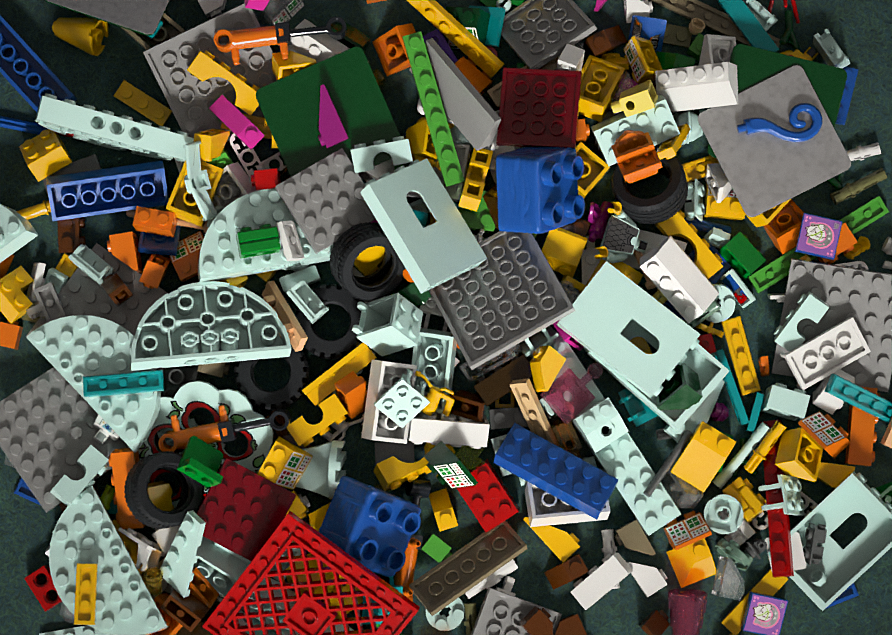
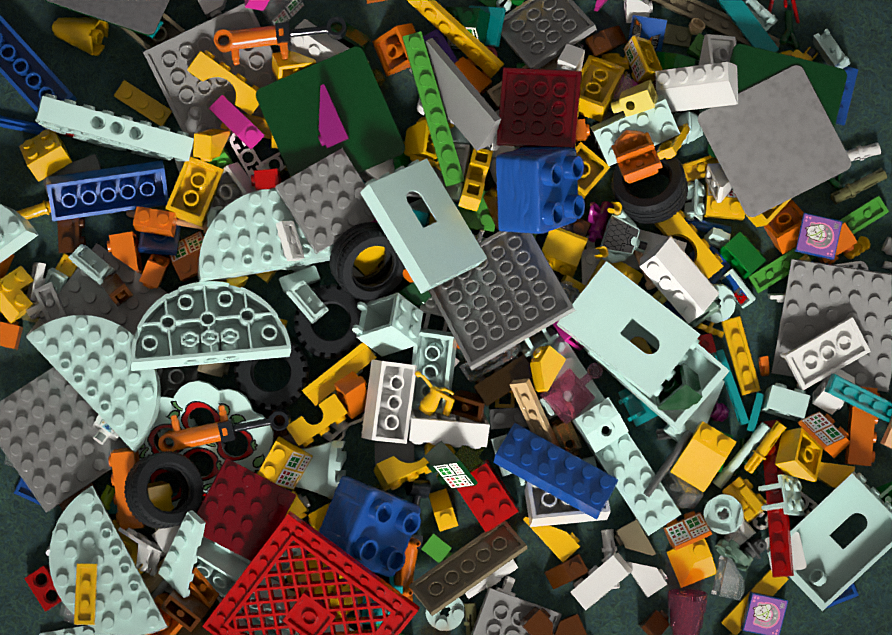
light aqua arch [50,445,109,506] -> none
teal tile [83,370,164,397] -> none
clear yellow cone [143,567,163,595] -> none
green bracket [177,436,223,488] -> none
light aqua plate [183,141,218,221] -> none
green brick [236,224,281,259] -> none
light nougat hinge [262,281,308,352] -> none
light aqua arch [351,136,413,173] -> none
light aqua plate [374,369,430,428] -> none
blue plant [737,103,822,142] -> none
light aqua arch [774,291,829,352] -> none
dark grey hinge [803,522,827,565] -> none

